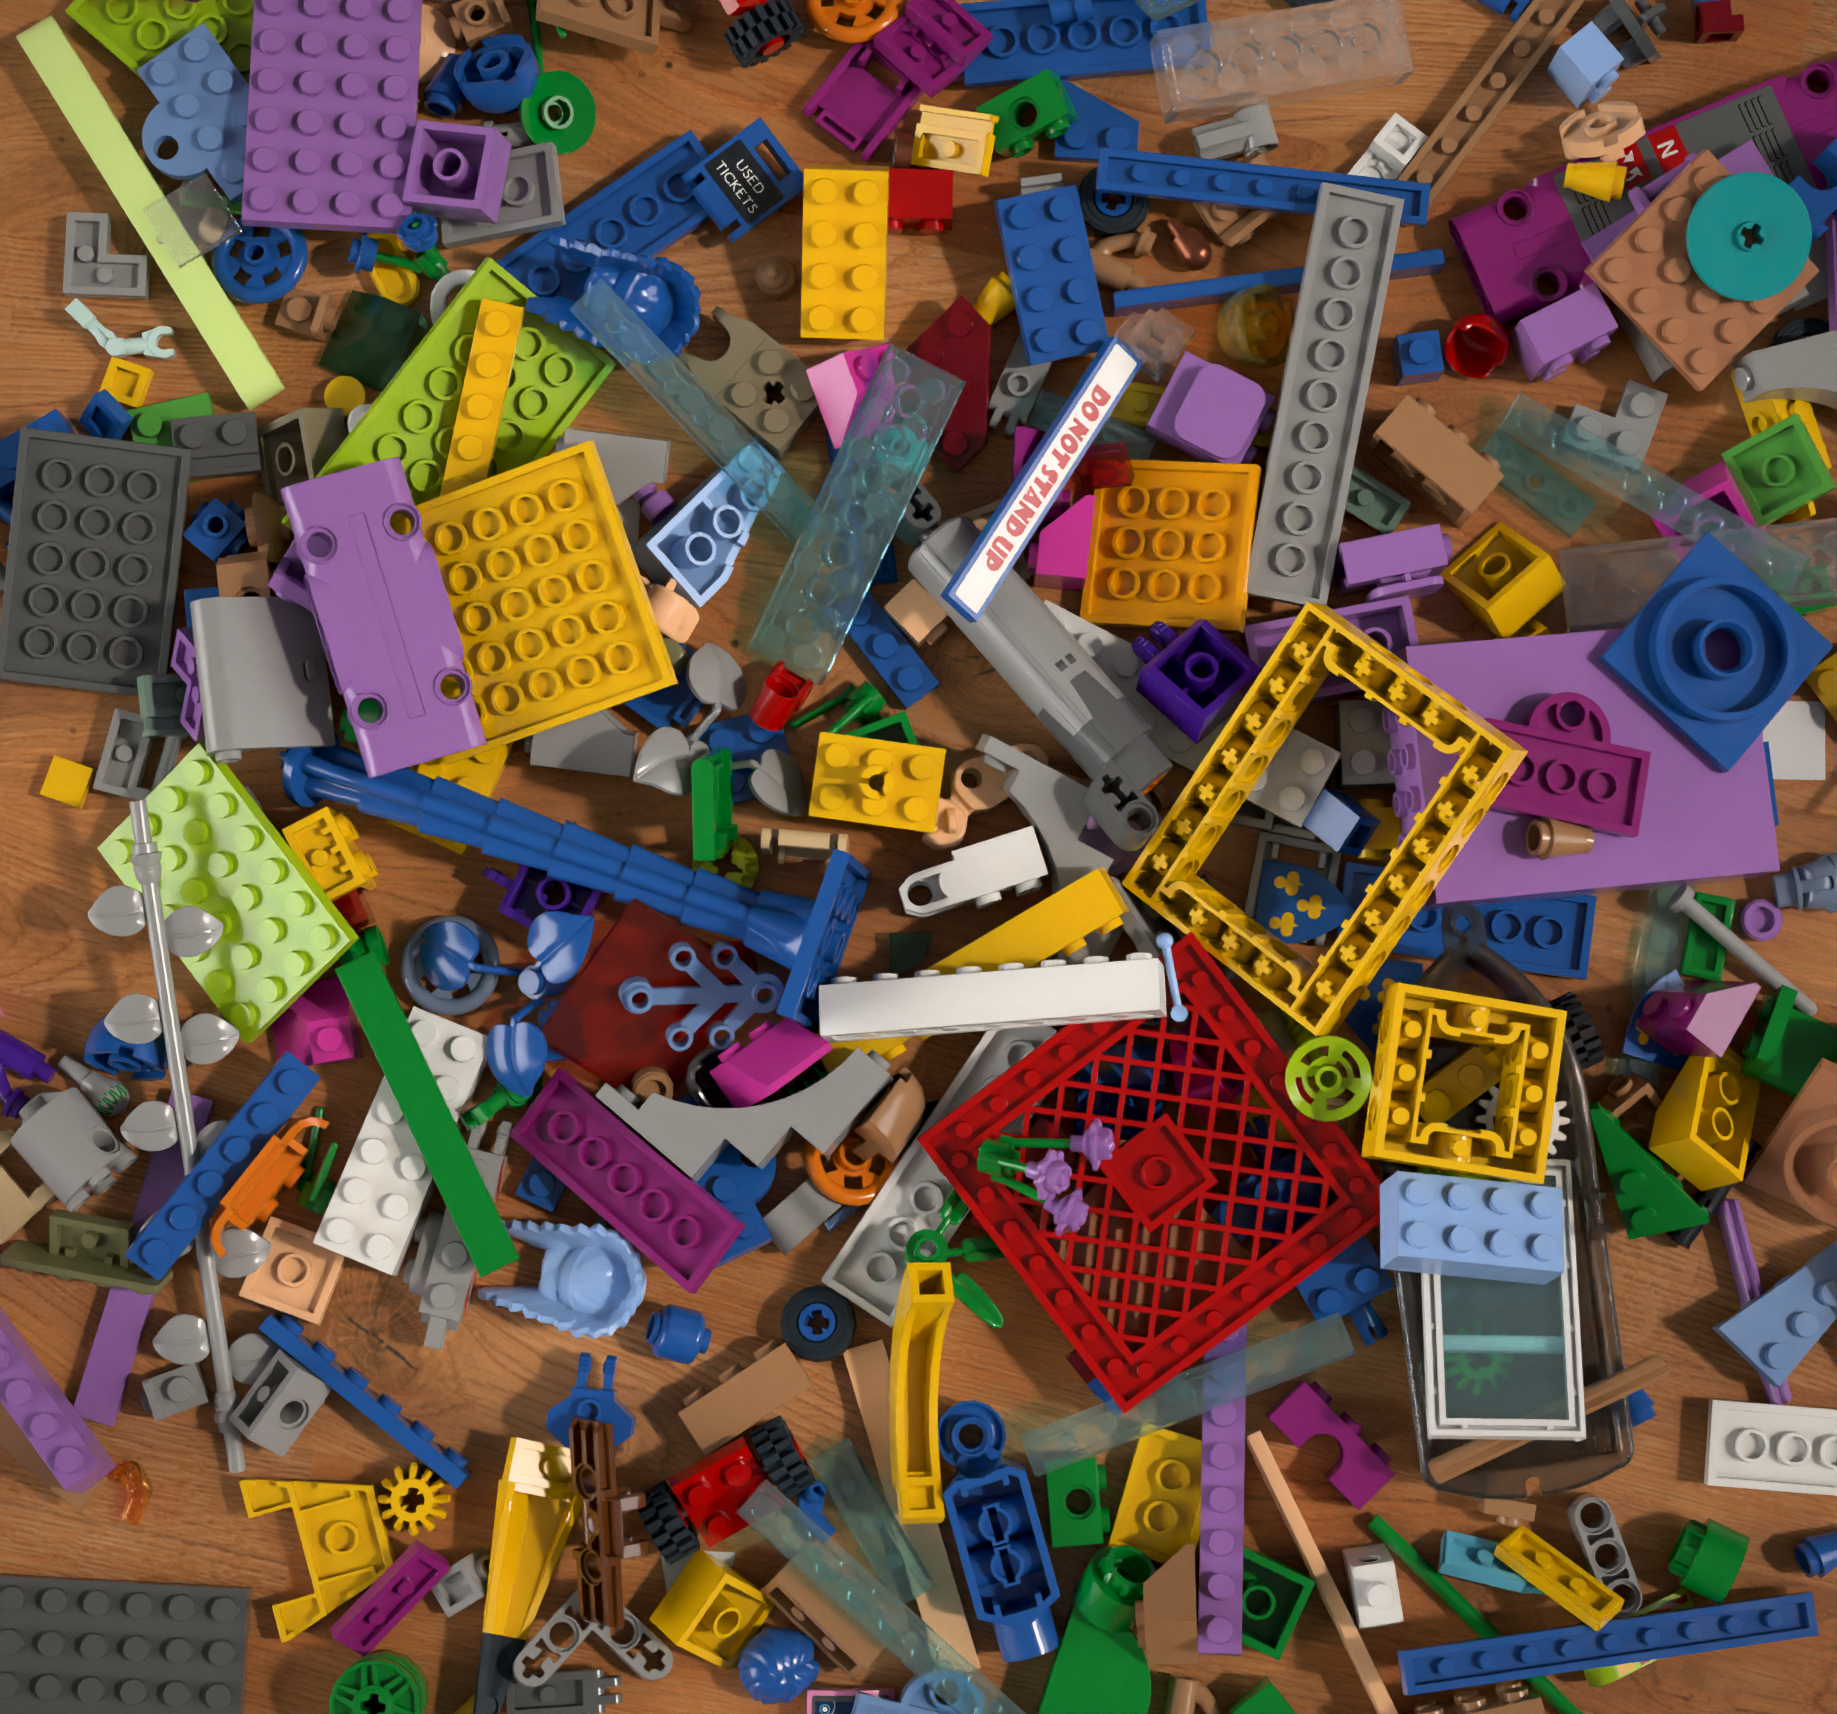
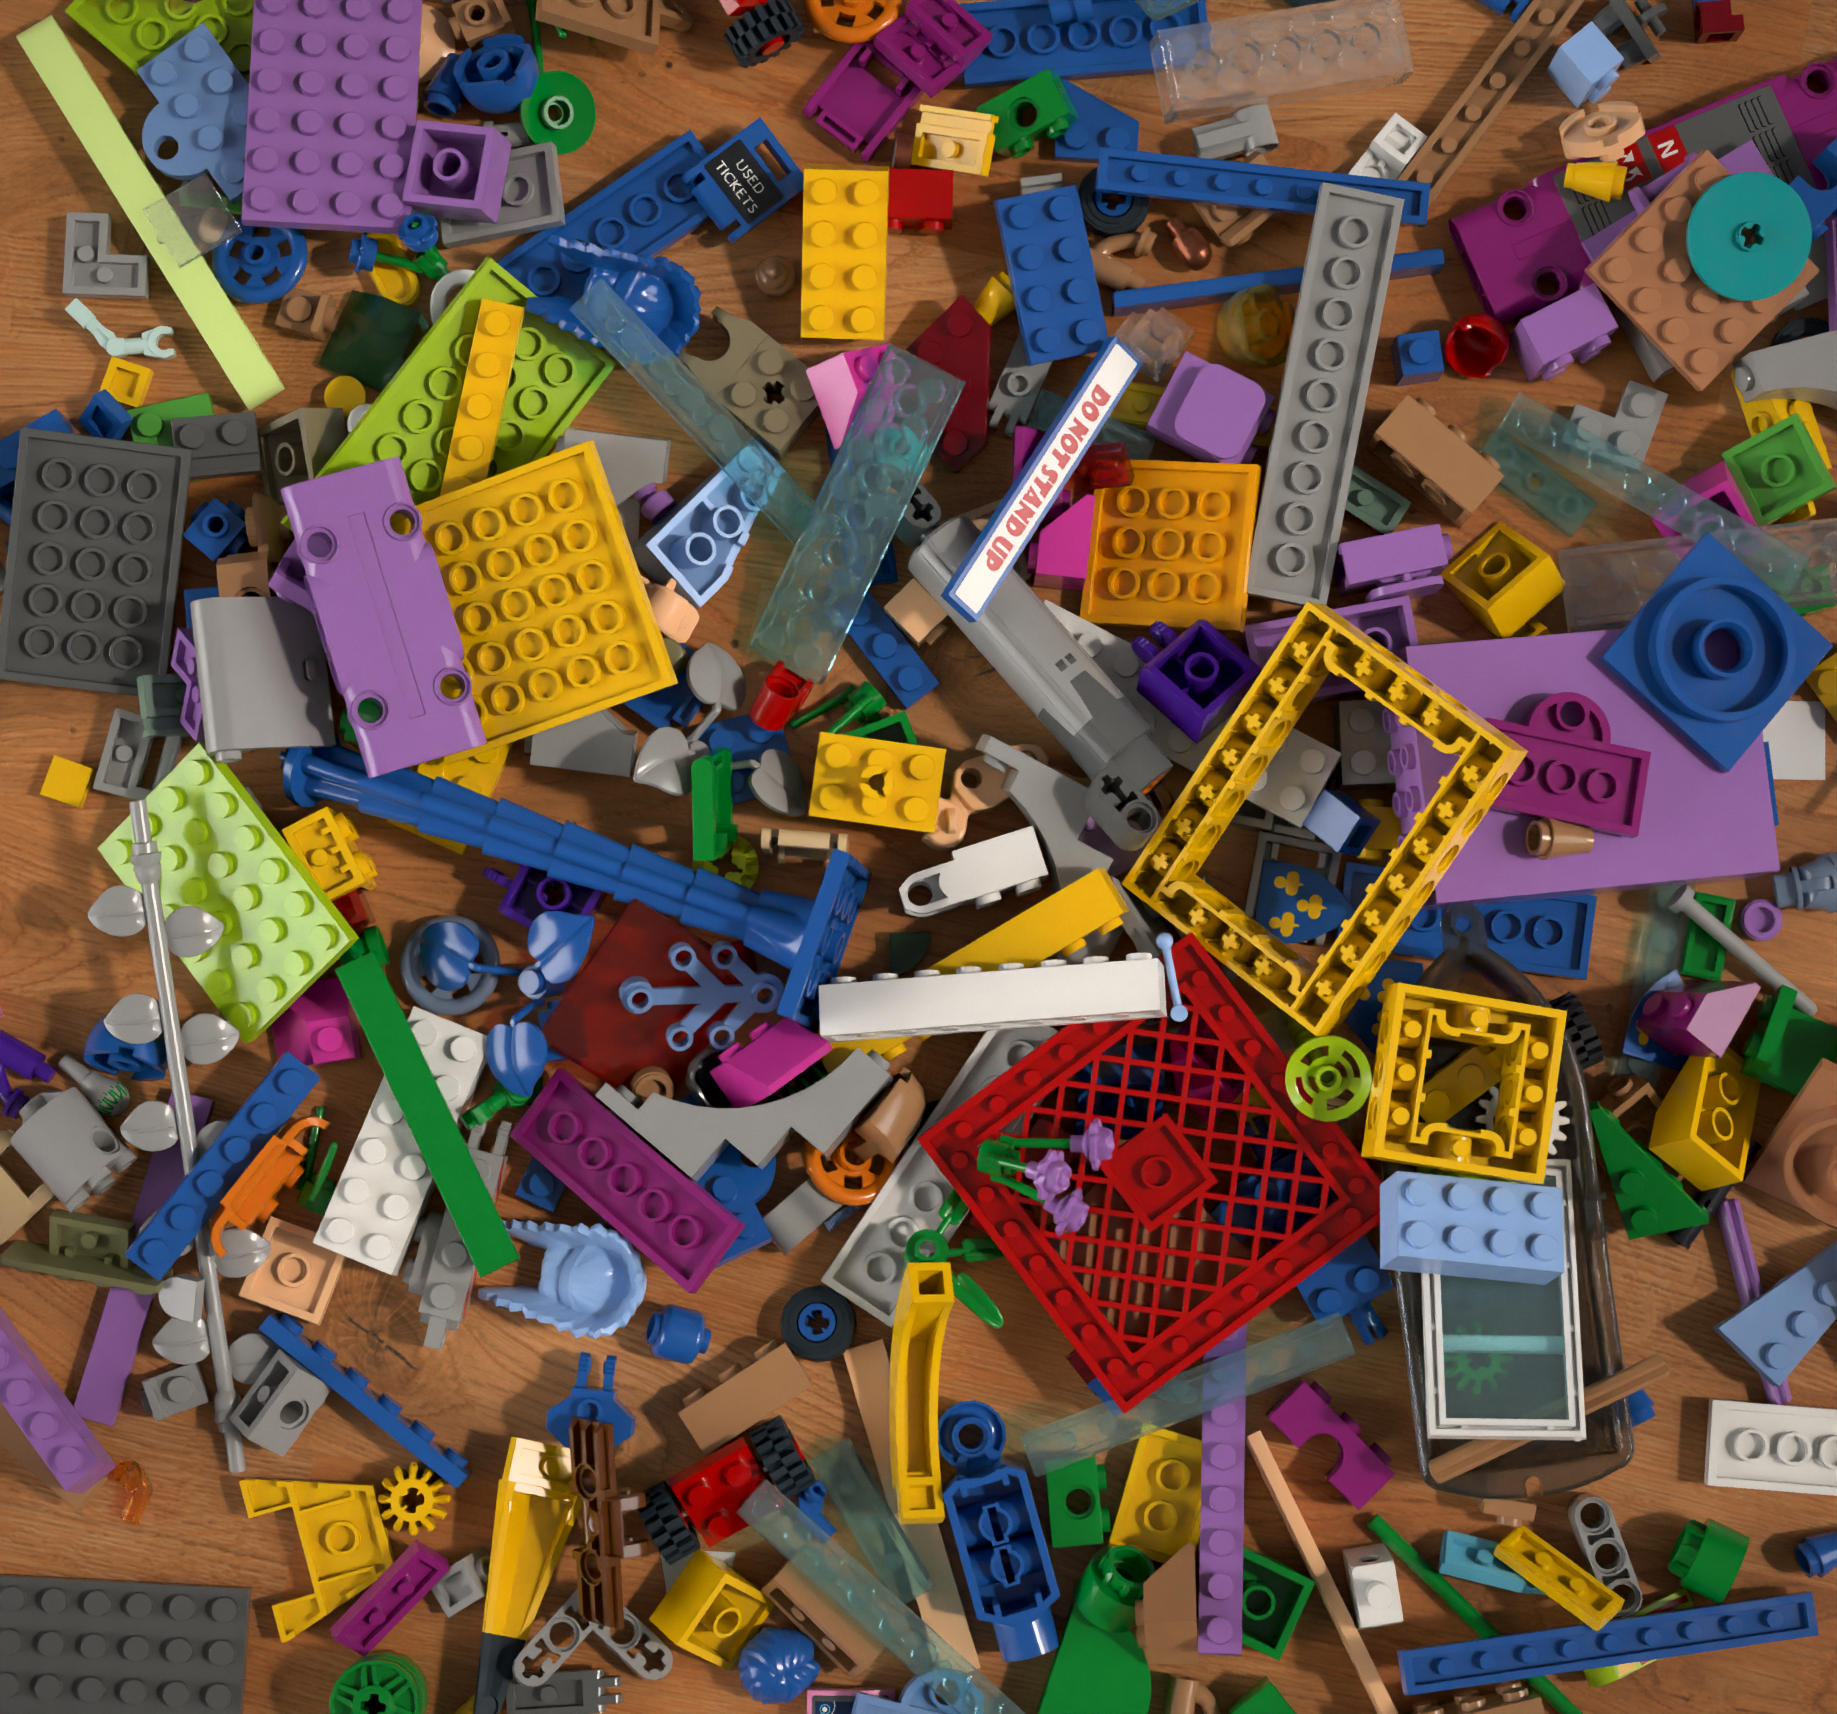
none -> light grey tile [159,1274,205,1323]

